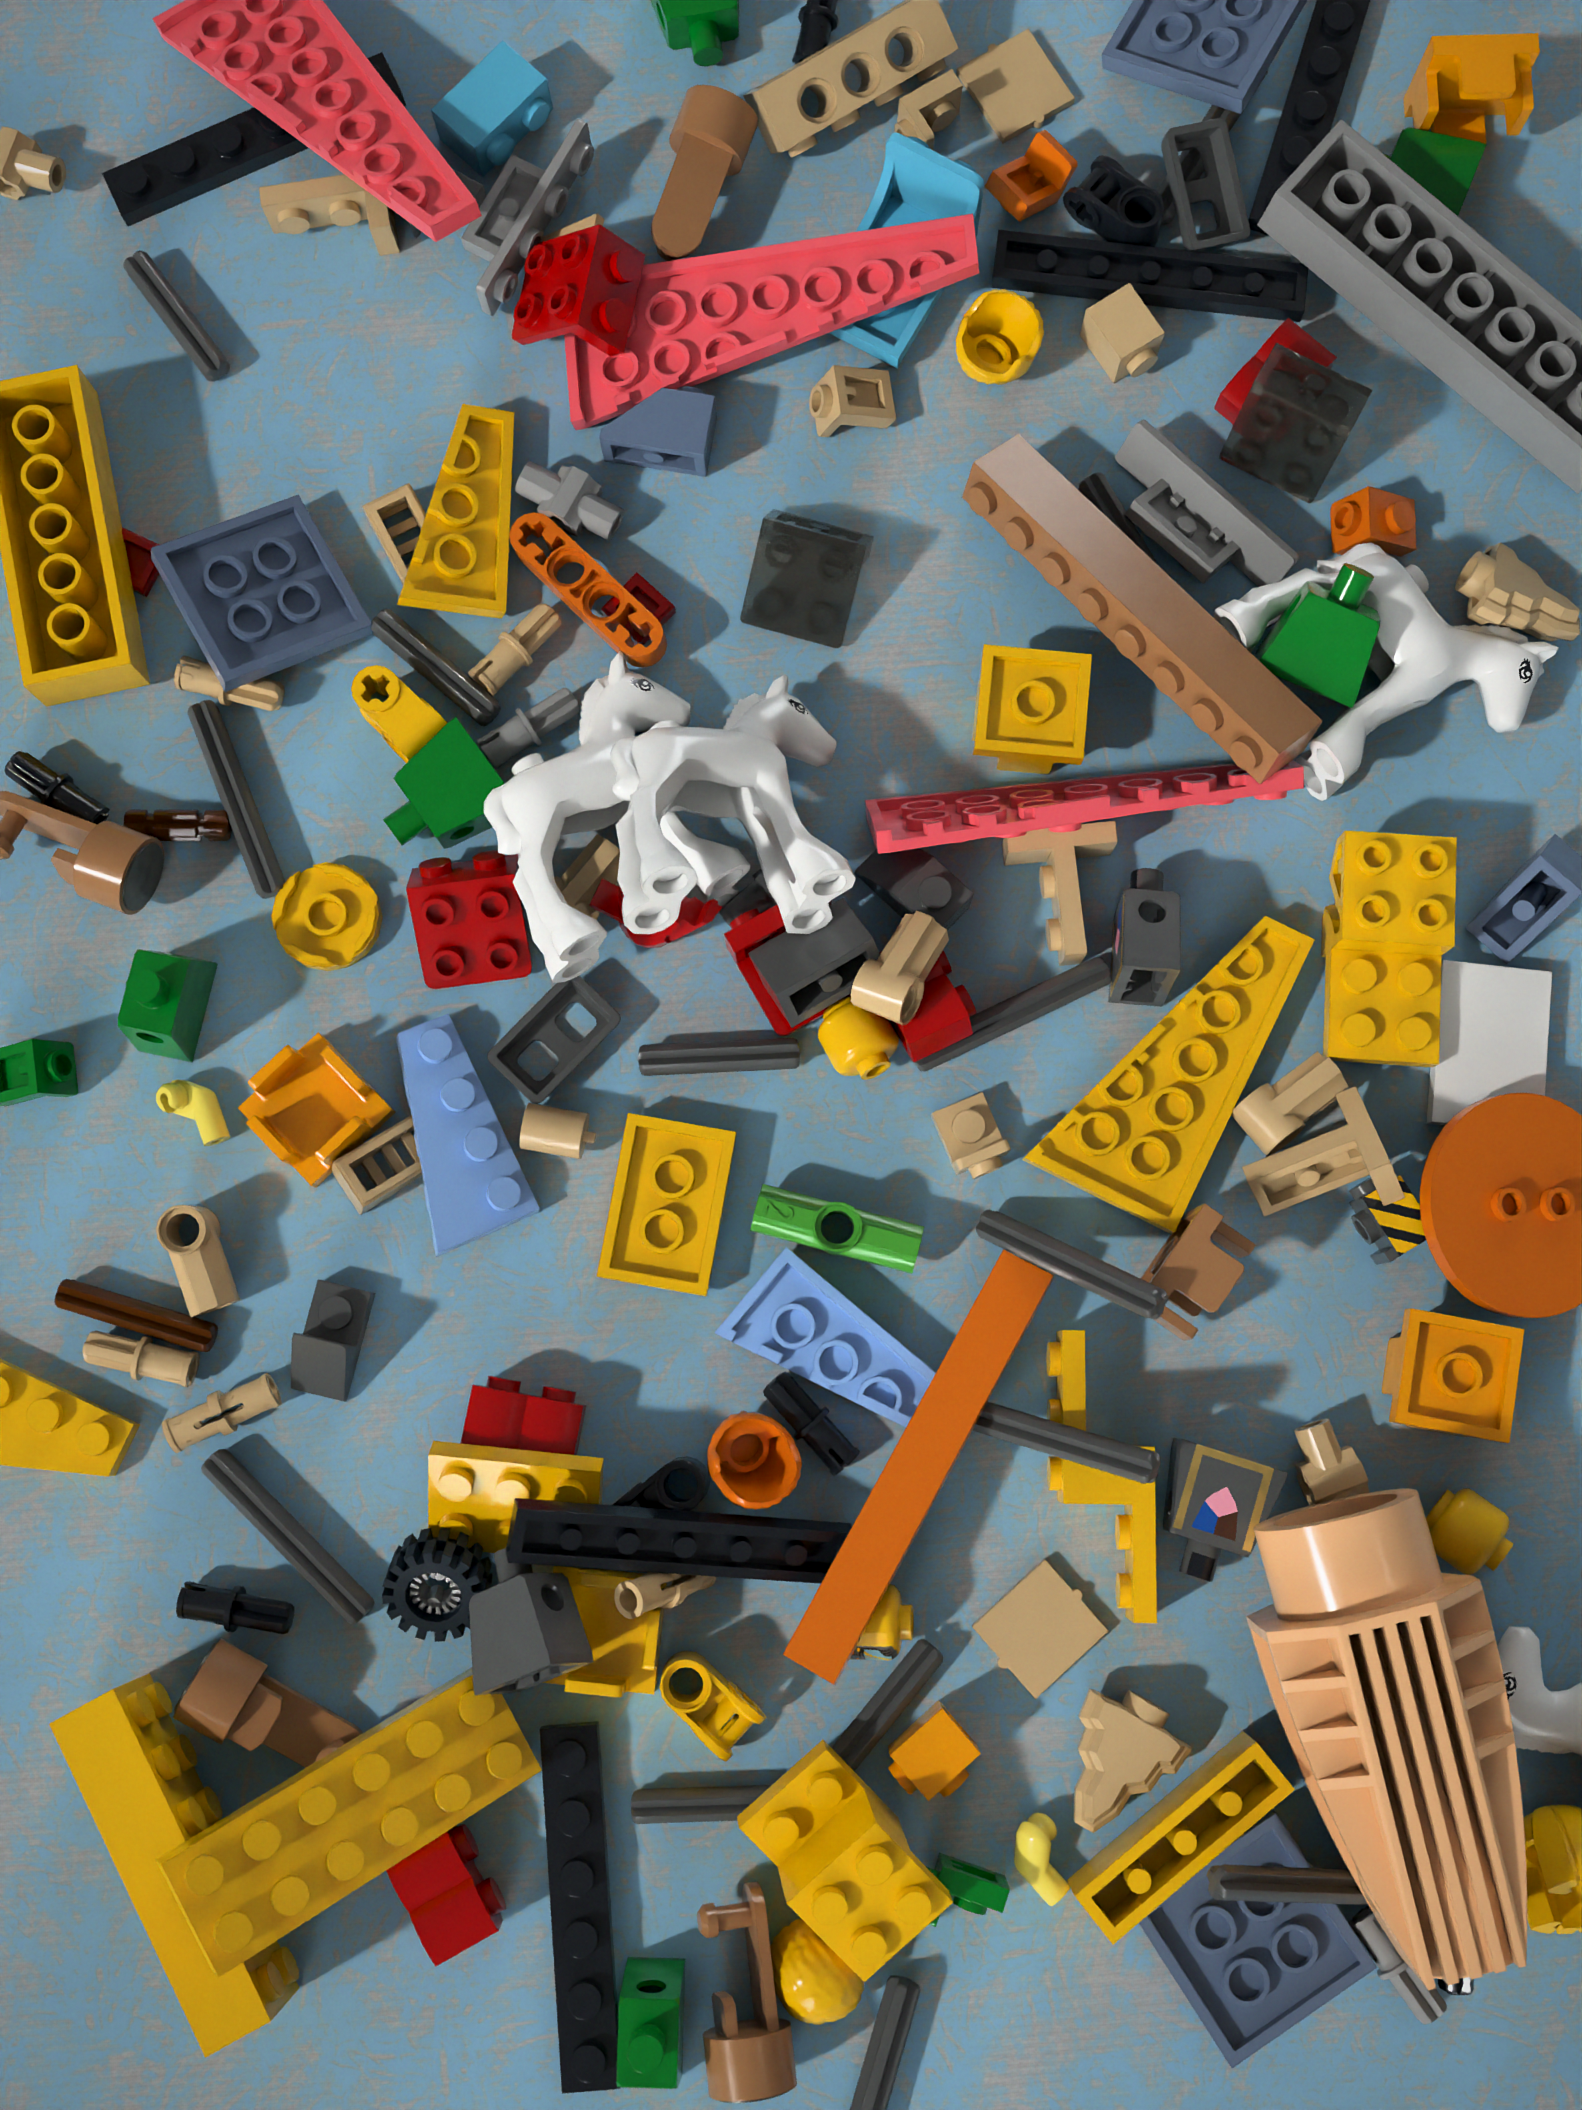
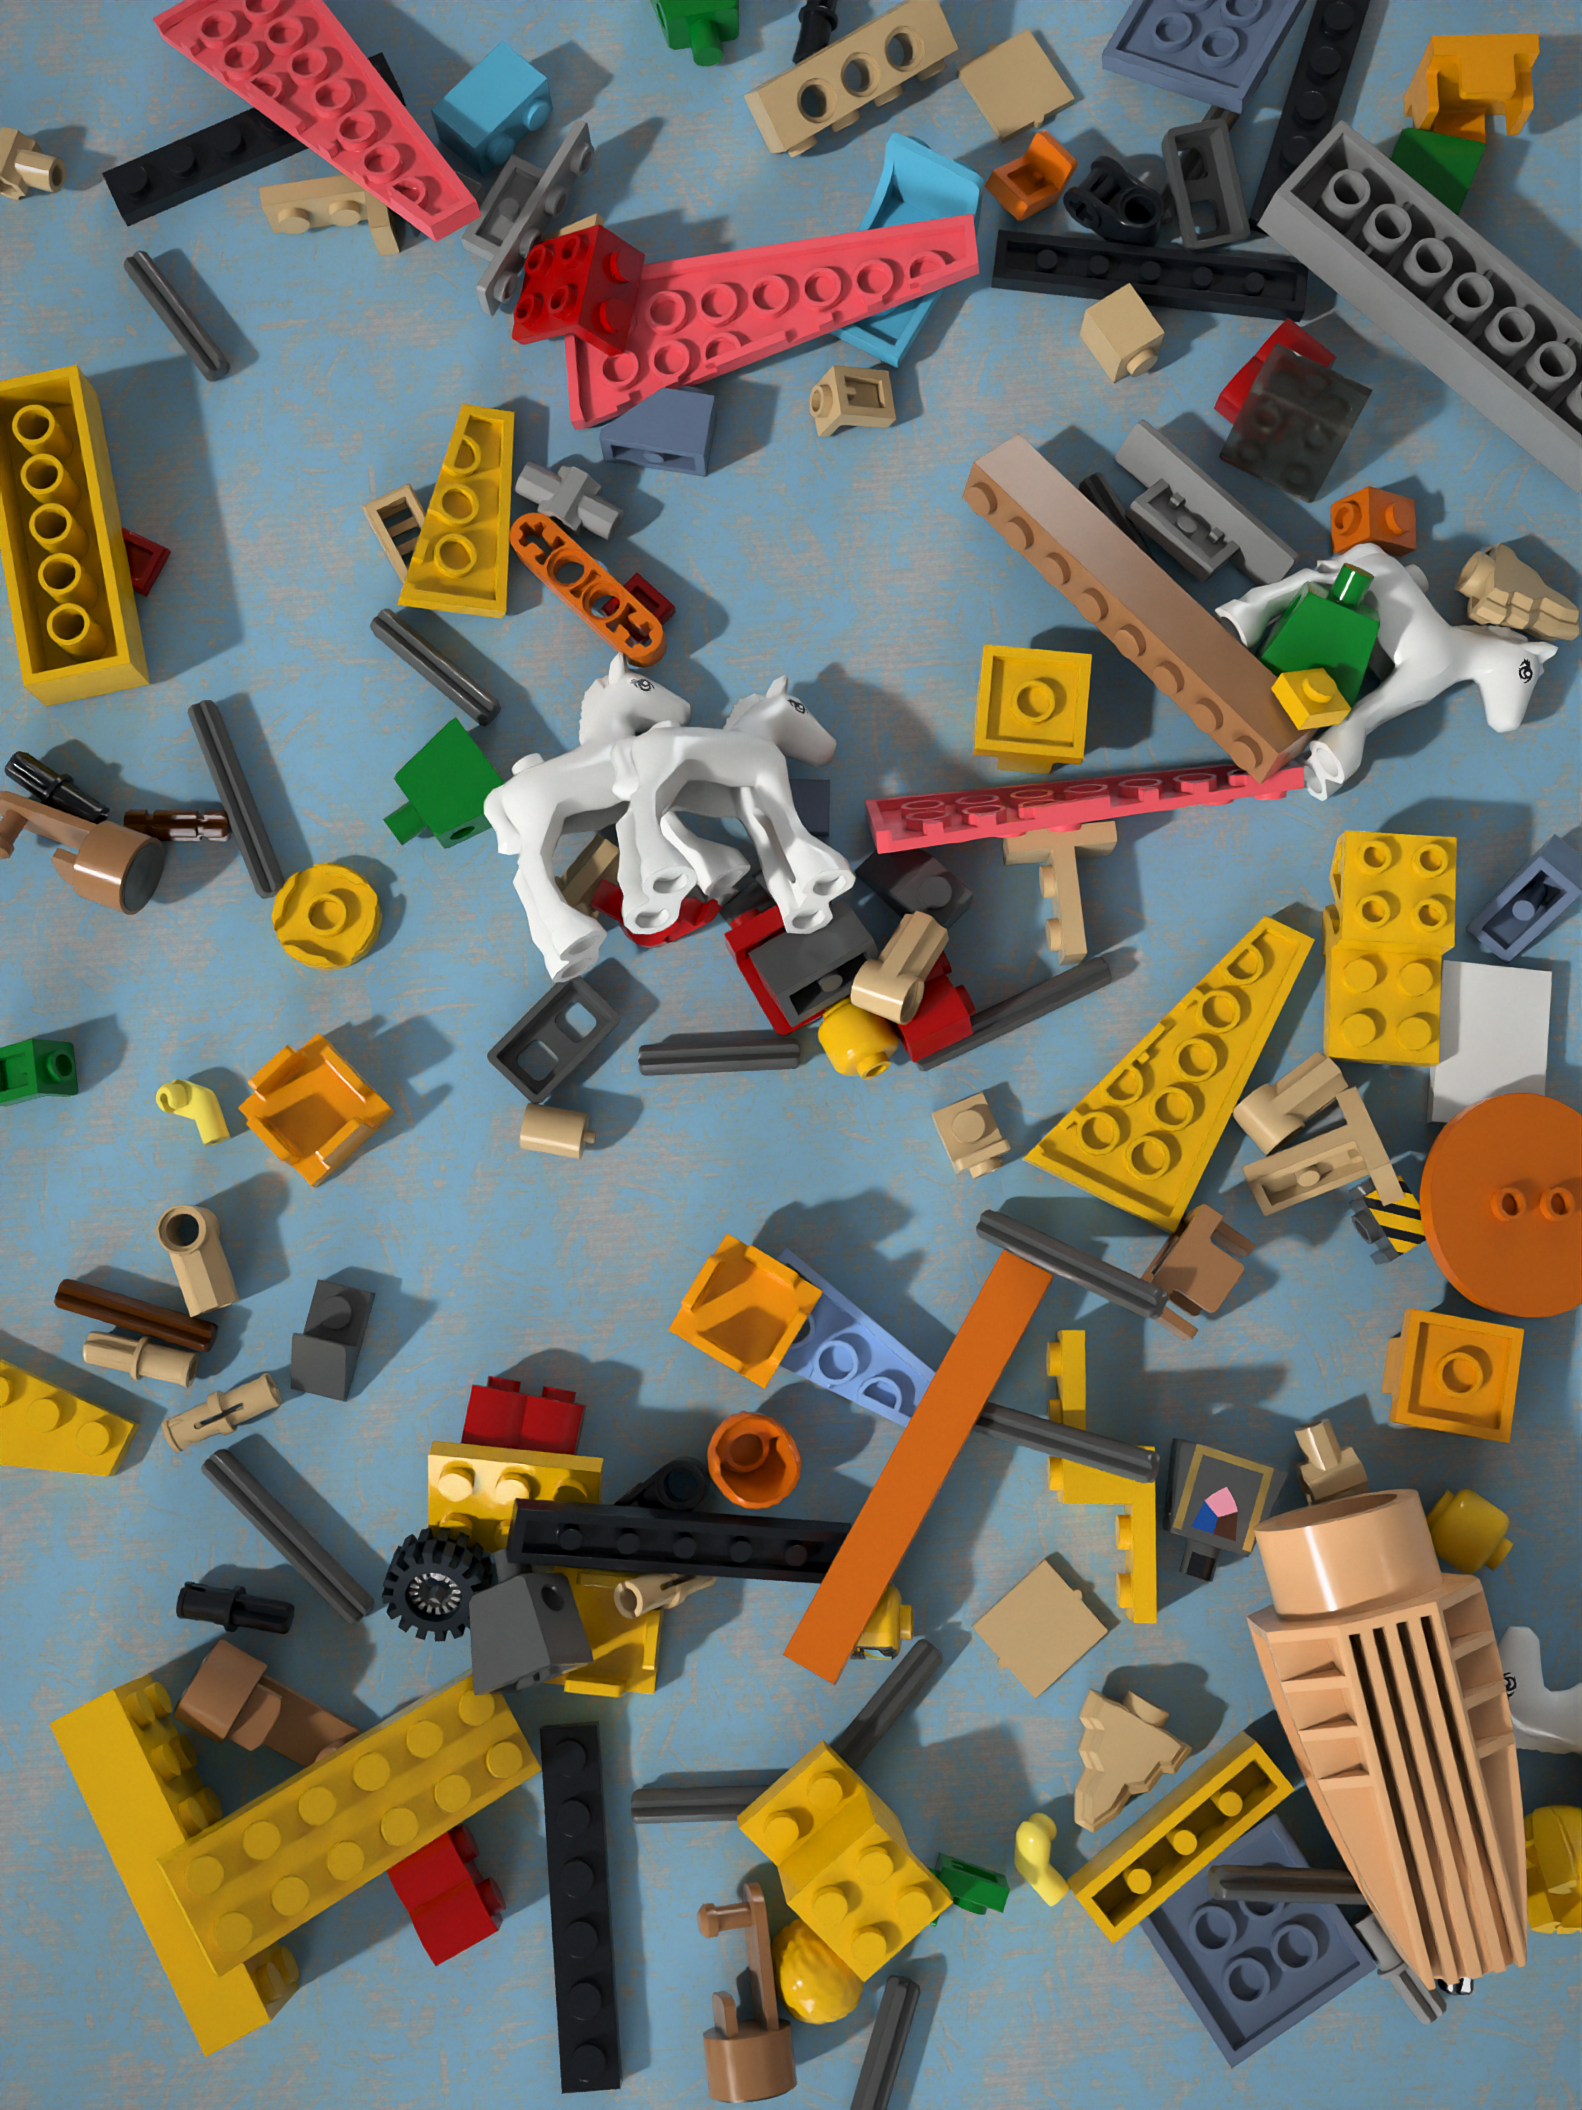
green torso [118,949,218,1063] -> none
sand blue plate [151,494,372,692] -> none
tan axle [174,656,285,711] -> none
tan slope [332,1115,422,1215] -> none
yellow piece [351,665,447,763] -> none
light blue wing [396,1013,540,1257] -> none
red bracket [406,850,532,989] -> none
tan axle [468,604,562,696] -> none
light grey axle [477,688,581,769] -> none
yellow plate [597,1113,737,1297] -> none
green torso [616,1957,685,2089] -> none
medium nougat piece [651,85,758,261] -> none
yellow piece [660,1650,767,1762] -> none
clear smoke bracket [740,509,874,649] -> none
bright green piece [750,1184,924,1274] -> none
black axle [763,1372,860,1476] -> none
light orange brick [888,1700,981,1801] -> none
tan bracket [894,69,963,150] -> none
yellow hair [956,289,1044,385] -> none
dark grey torso [1108,868,1181,1007] -> none
none -> light orange panel [668,1233,823,1389]
none -> sand blue tile [789,779,830,837]
none -> yellow plate [1271,668,1351,730]

